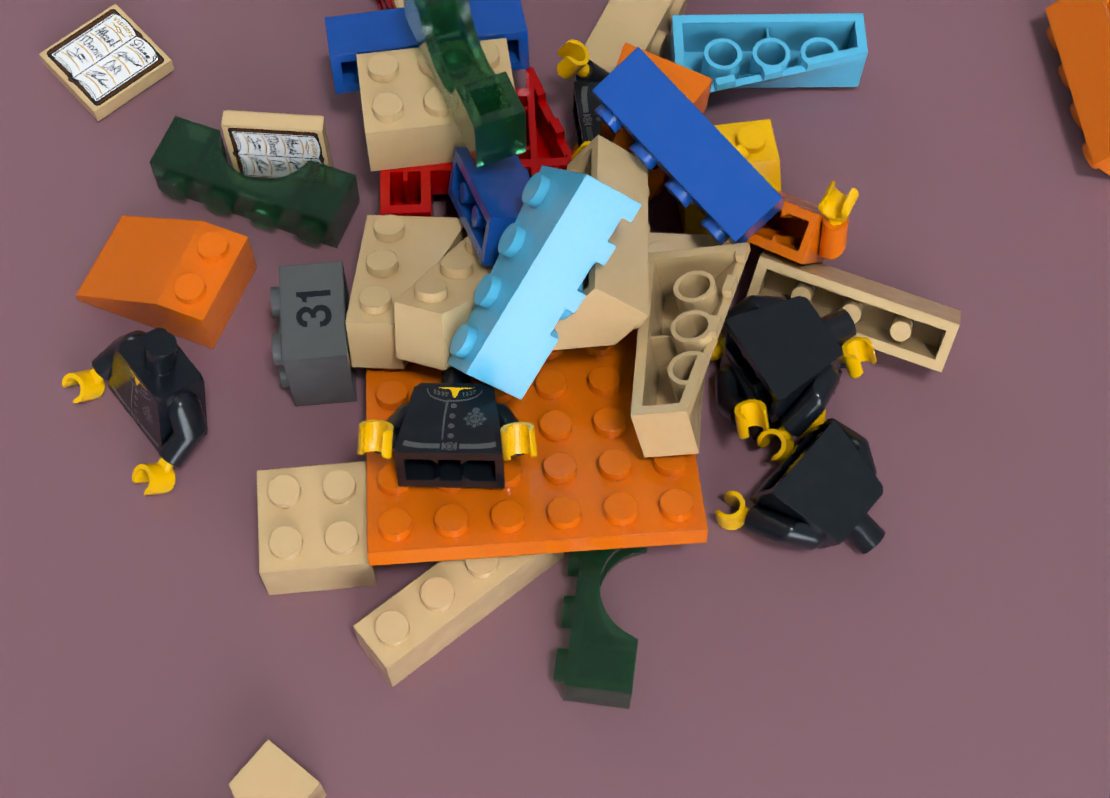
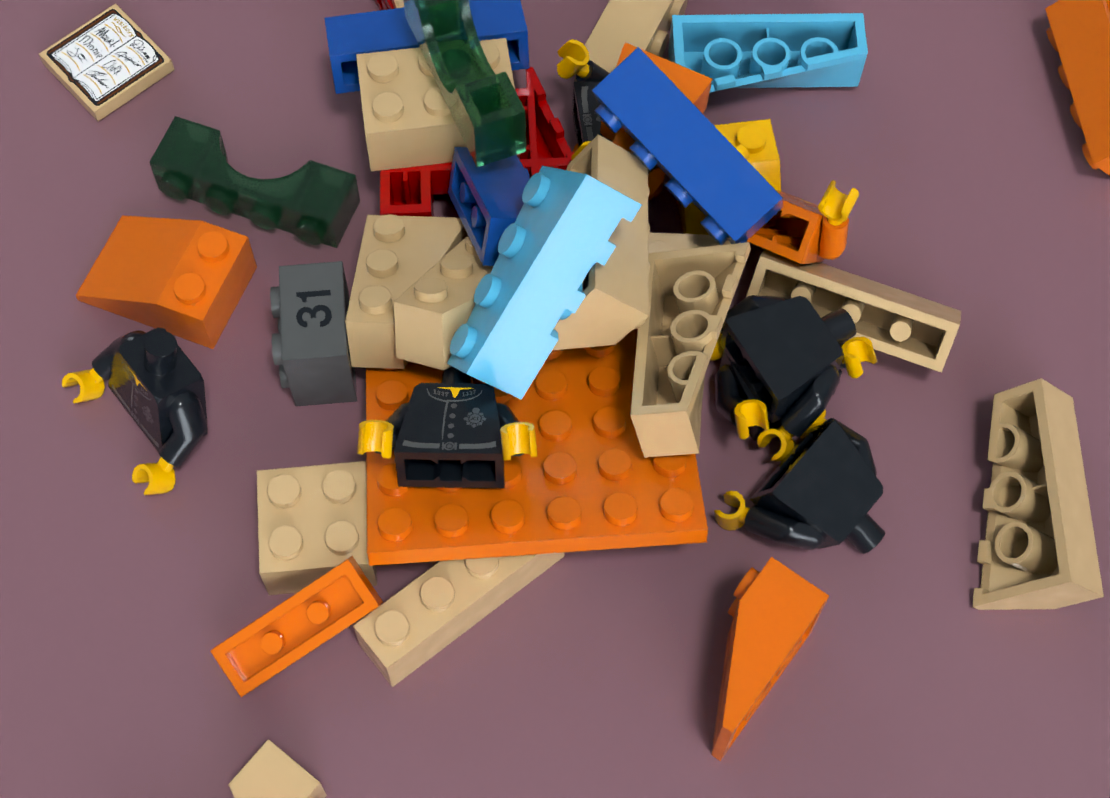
tile [221,110,335,186] -> none
clear green arch [554,547,648,709] -> none
none -> orange plate [210,556,383,697]
none -> orange slope [711,557,829,761]
none -> tan wedge [972,378,1104,610]

